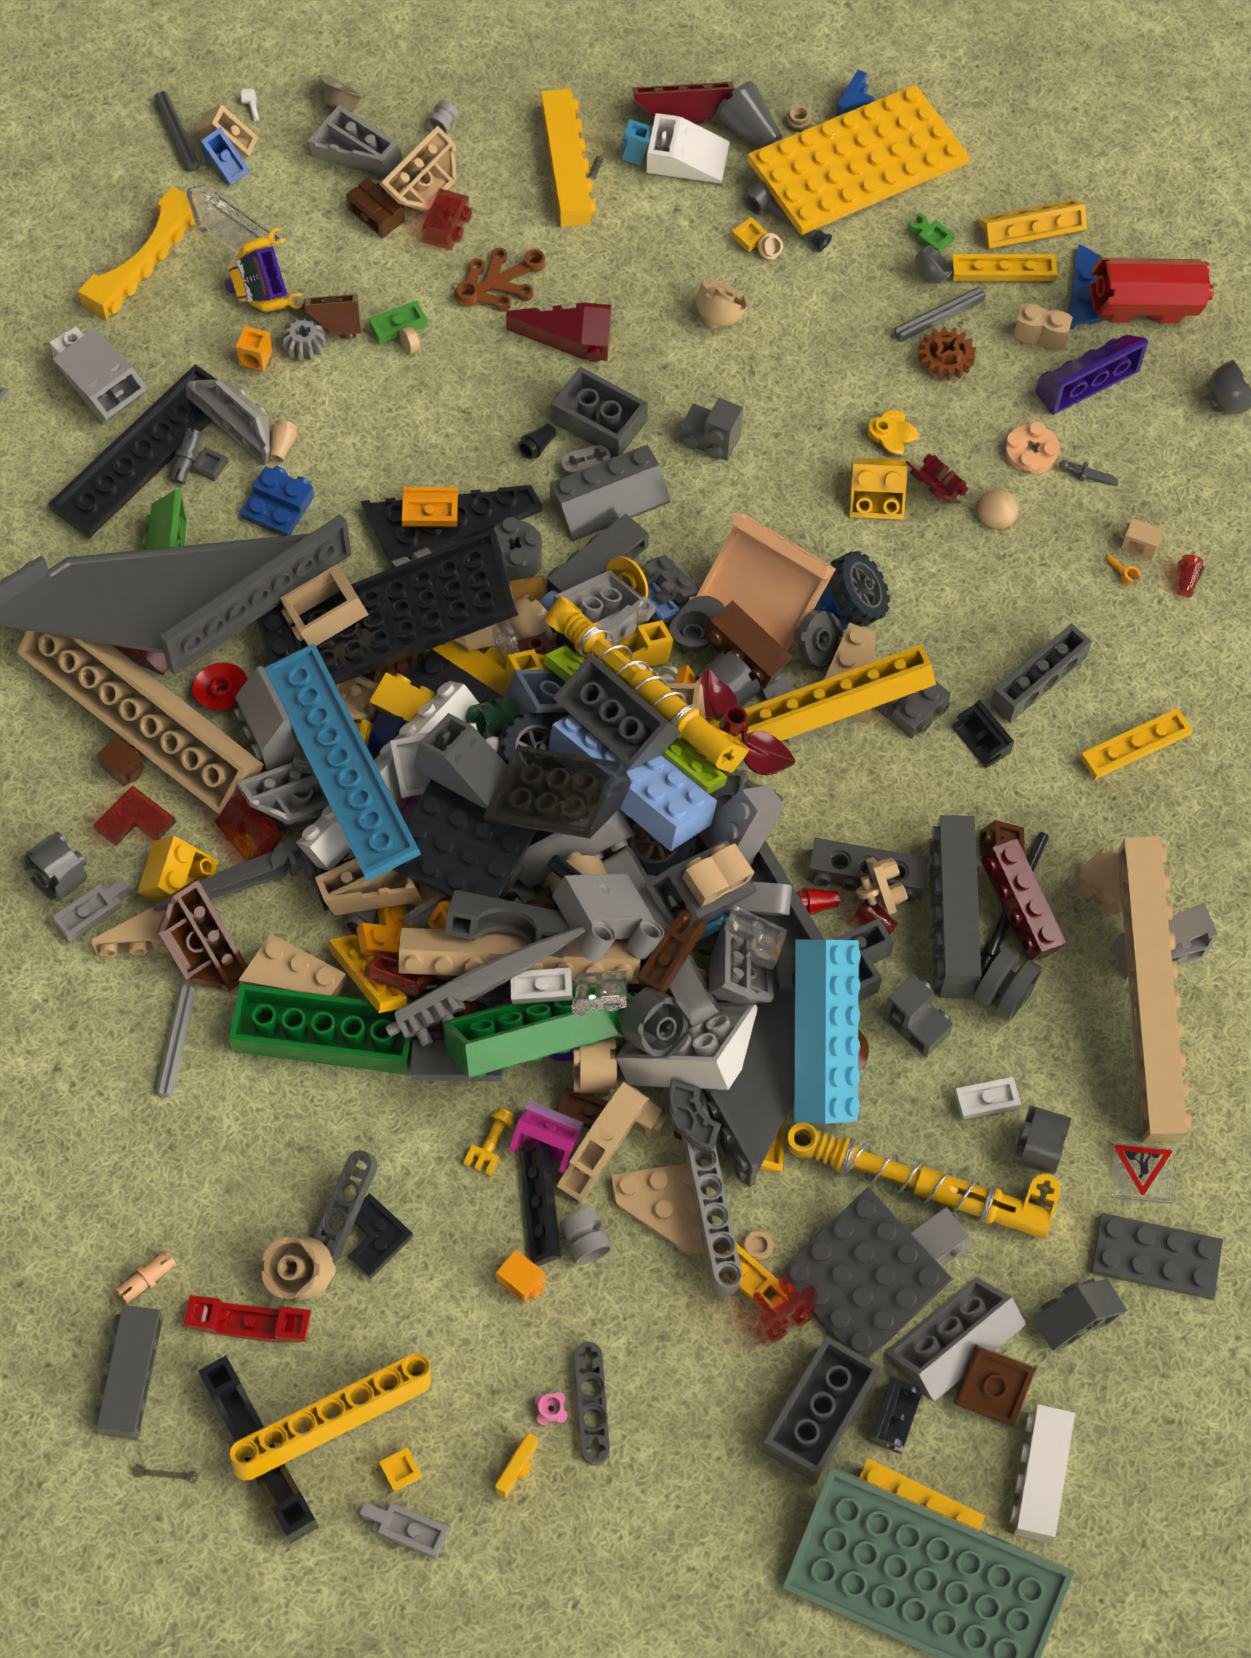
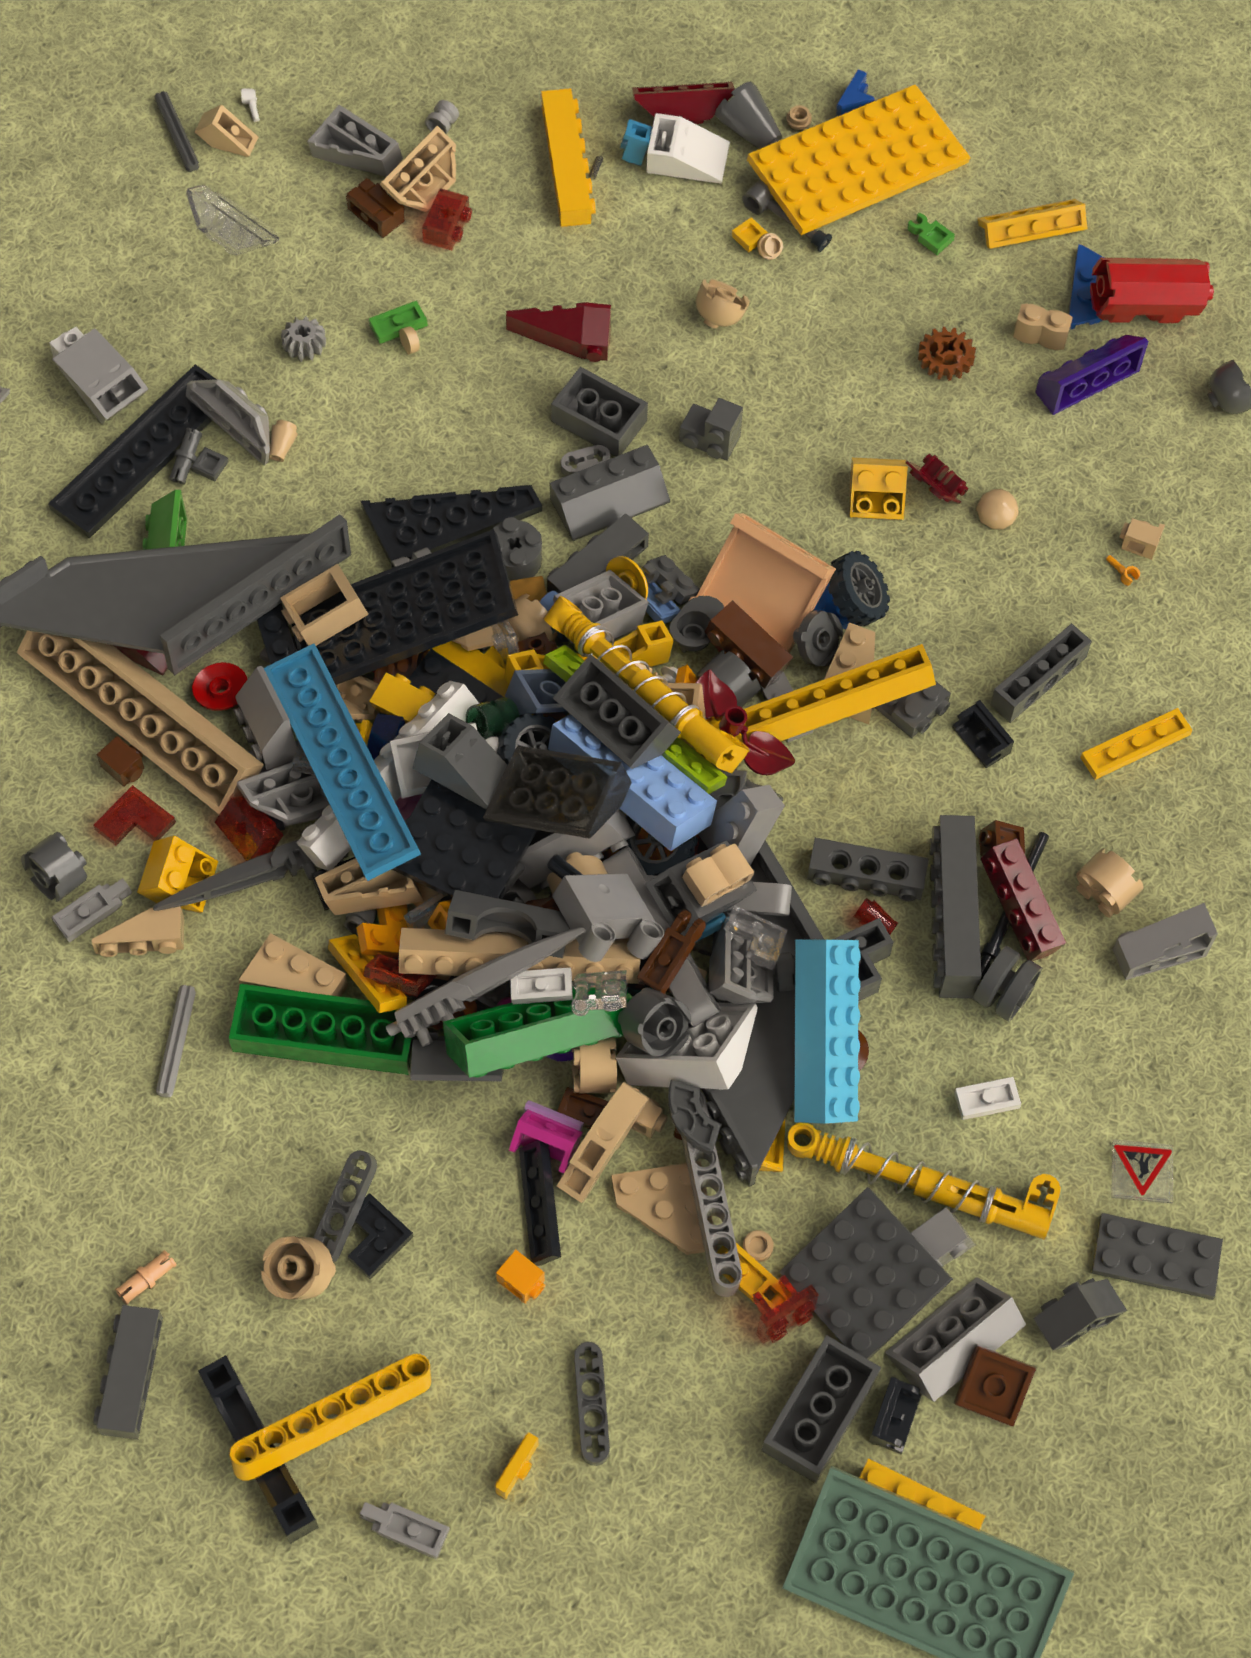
yellow arch [78,186,200,320] -> none
clear smoke hinge [132,1464,199,1483] -> none
reddish brown wedge [157,878,248,991] -> none
red slope [183,1295,312,1343] -> none
slope [199,127,250,186] -> none
torso [225,228,305,312] -> none
light orange brick [236,326,273,372] -> none
blue plate [240,466,314,536] -> none
reddish brown slope [305,294,361,339] -> none
dark tan piece [318,74,365,112] -> none
yellow plate [379,1447,423,1493] -> none
light orange plate [402,487,458,527] -> none
dark orange plant [454,248,545,312] -> none
yellow hinge [463,1107,514,1177] -> none
black cone [518,423,557,459] -> none
bright pink plate [535,1392,568,1425] -> none
light grey wheel [559,1208,613,1265] -> none
light grey hinge [593,596,656,659] -> none
red cone [796,888,840,915] -> none
tan hips [856,857,908,915] -> none
yellow plate [868,410,919,456] -> none
dark grey brick [883,974,953,1058] -> none
dark grey axle [894,287,986,342] -> none
dark grey hair [915,245,953,283] -> none
yellow plate [951,254,1058,281] -> none
light nougat plate [1005,422,1060,474] -> none
white brick [1009,1404,1075,1543] -> none
dark grey brick [1013,1105,1071,1175] -> none
dark grey piece [1059,460,1118,487] -> none
tan brick [1117,836,1191,1142] -> none
clear red cone [1176,555,1205,597] -> none

